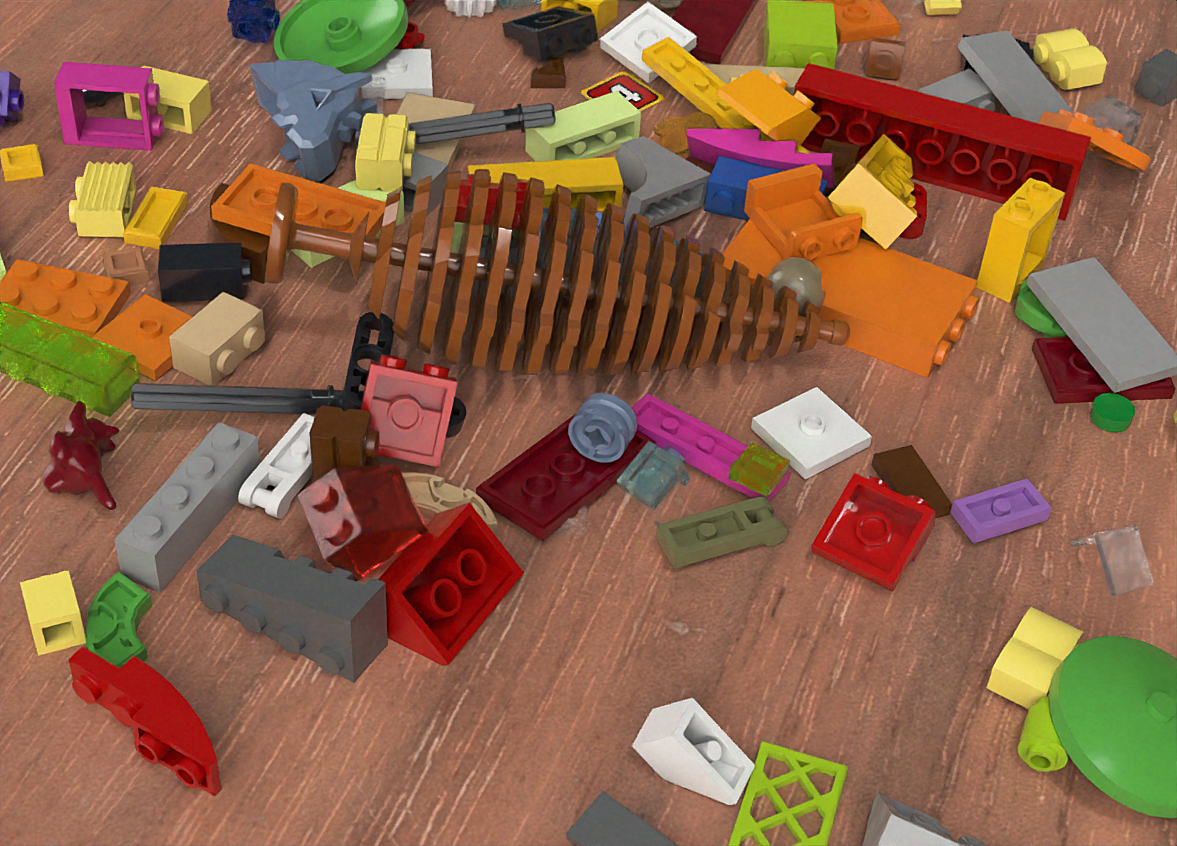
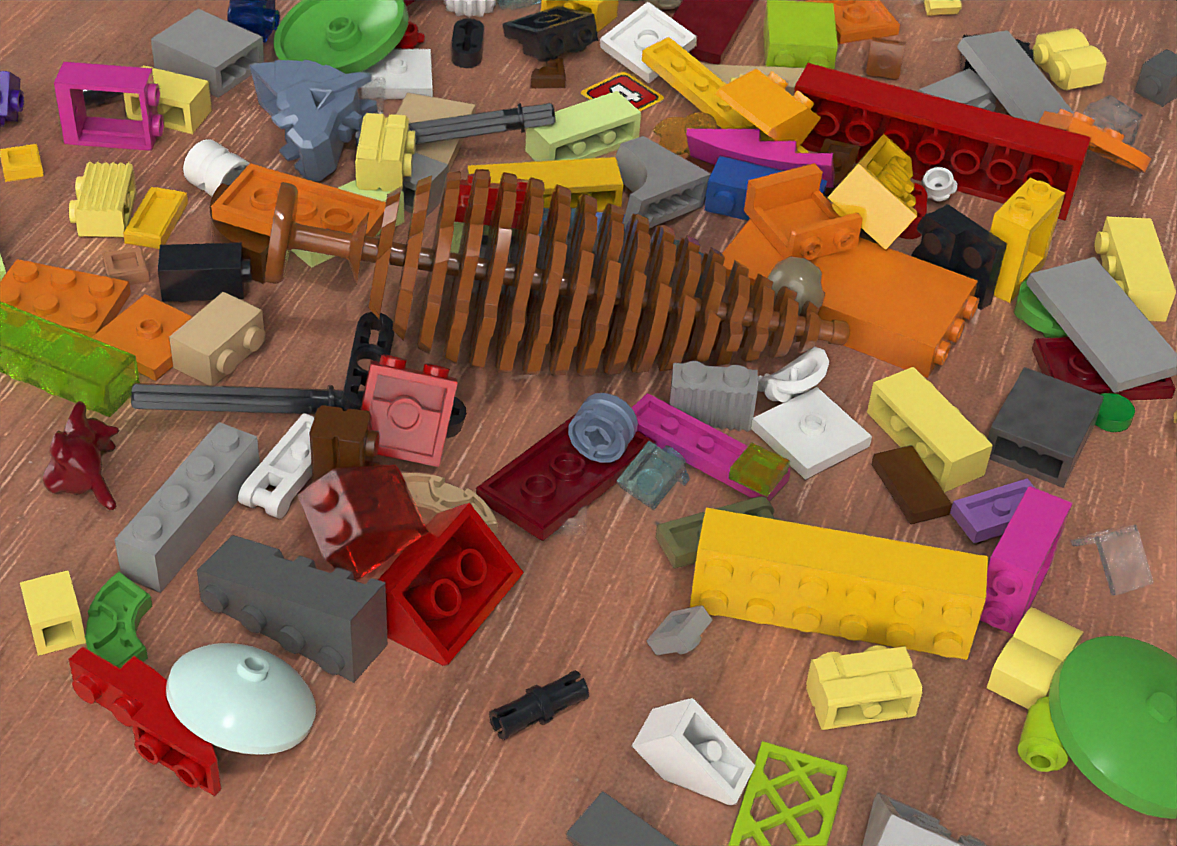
red plate [811,473,935,591] -> none
none -> light grey brick [151,9,264,98]
none -> light aqua dish [166,643,316,755]
none -> white wheel [183,139,250,197]
none -> black beam [451,18,484,68]
none -> black pin [489,670,589,740]
none -> light grey plate [646,605,712,656]
none -> light grey brick [669,361,758,432]
none -> yellow brick [690,507,988,660]
none -> white hat [757,346,829,403]
none -> light yellow brick [806,645,922,730]
none -> light yellow brick [867,367,993,493]
none -> black plate [911,204,1007,310]
none -> white plate [922,167,957,201]
none -> dark pink window [980,486,1073,635]
none -> flat silver brick [988,367,1104,488]
none -> light yellow brick [1095,216,1176,322]

